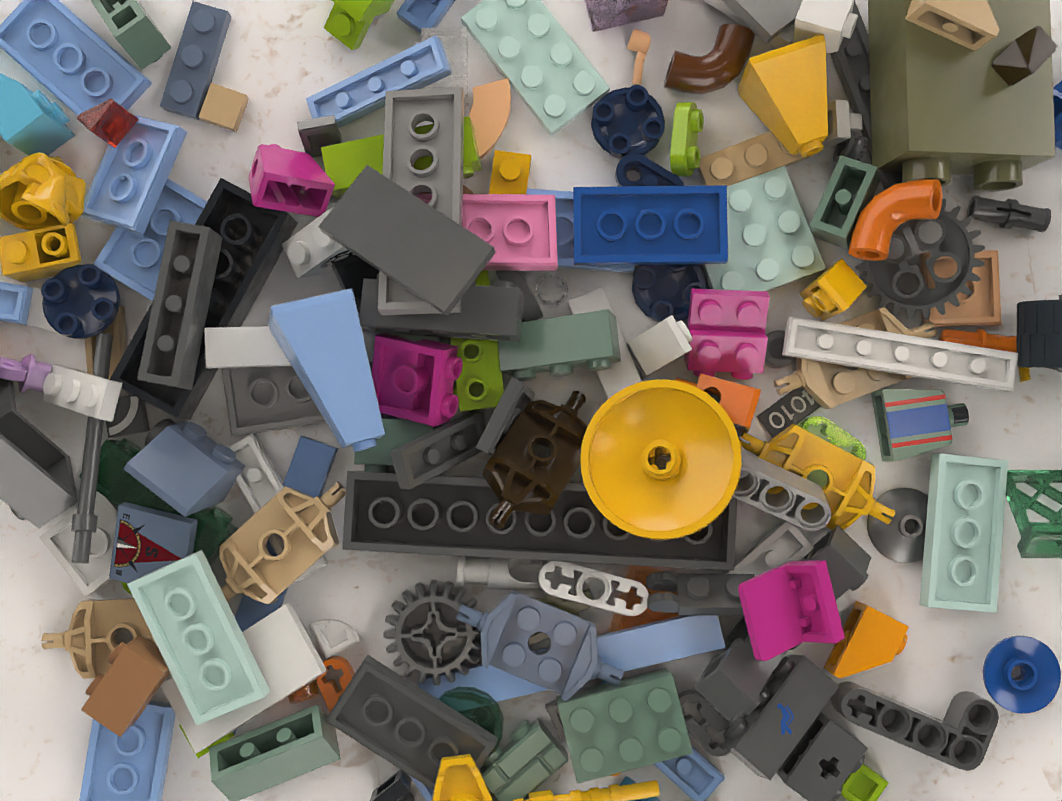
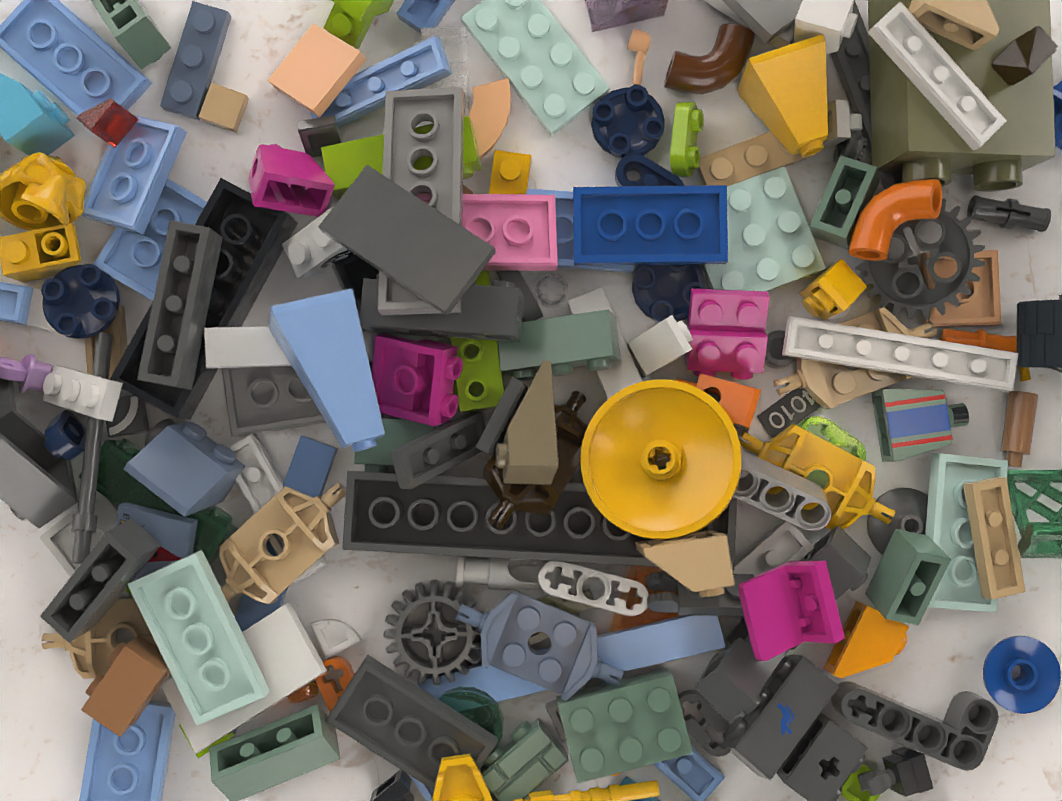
none -> dark grey brick [40,519,161,643]
none -> dark blue plate [44,410,86,461]
none -> light nougat tile [267,23,367,117]
none -> dark tan slope [496,361,558,484]
none -> tan slope [635,530,735,597]
none -> black piece [857,746,934,797]
none -> sand green brick [865,529,951,625]
none -> white tile [868,1,1007,151]
none -> tan plate [963,477,1026,600]
none -> medium nougat cylinder [1001,391,1038,468]

